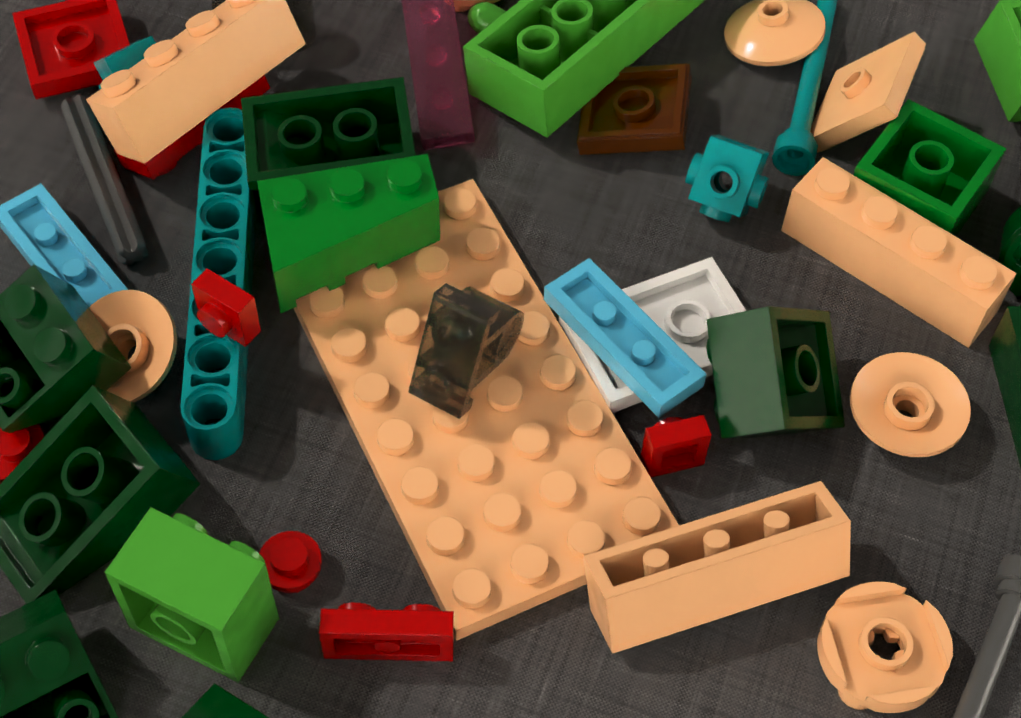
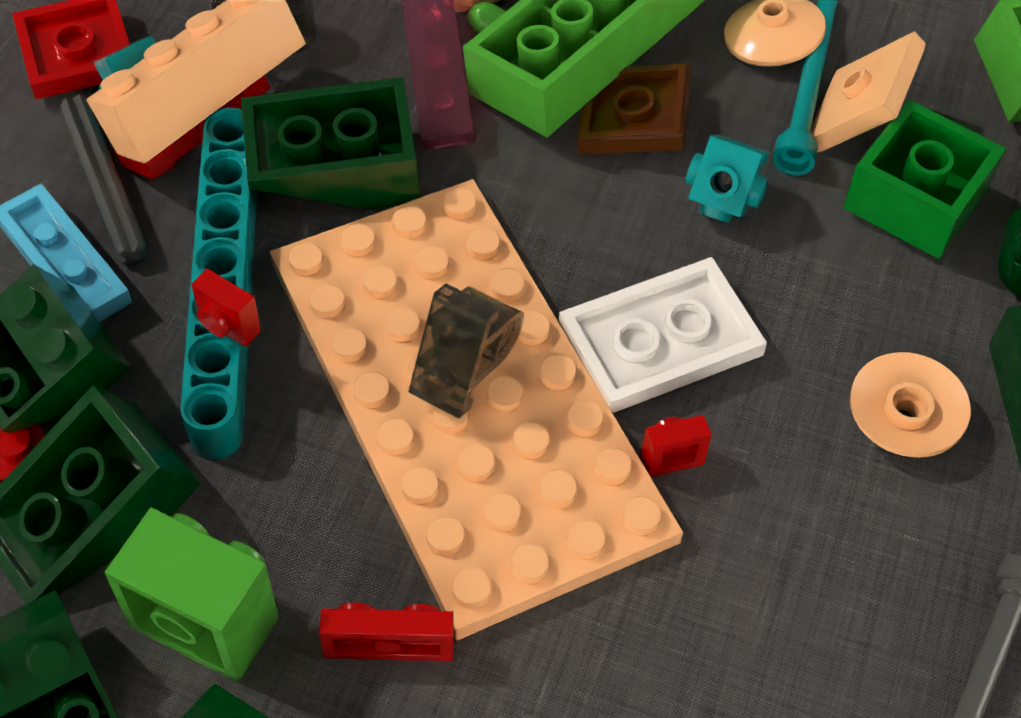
light nougat dish [89,290,177,403] -> none
green wedge [257,154,440,314] -> none
red plate [259,531,322,593] -> none
medium azure plate [543,258,707,418] -> none
light nougat brick [583,481,851,654] -> none
dark green slope [706,306,845,439] -> none
light nougat brick [781,157,1017,348] -> none
light nougat plate [817,581,953,713] -> none

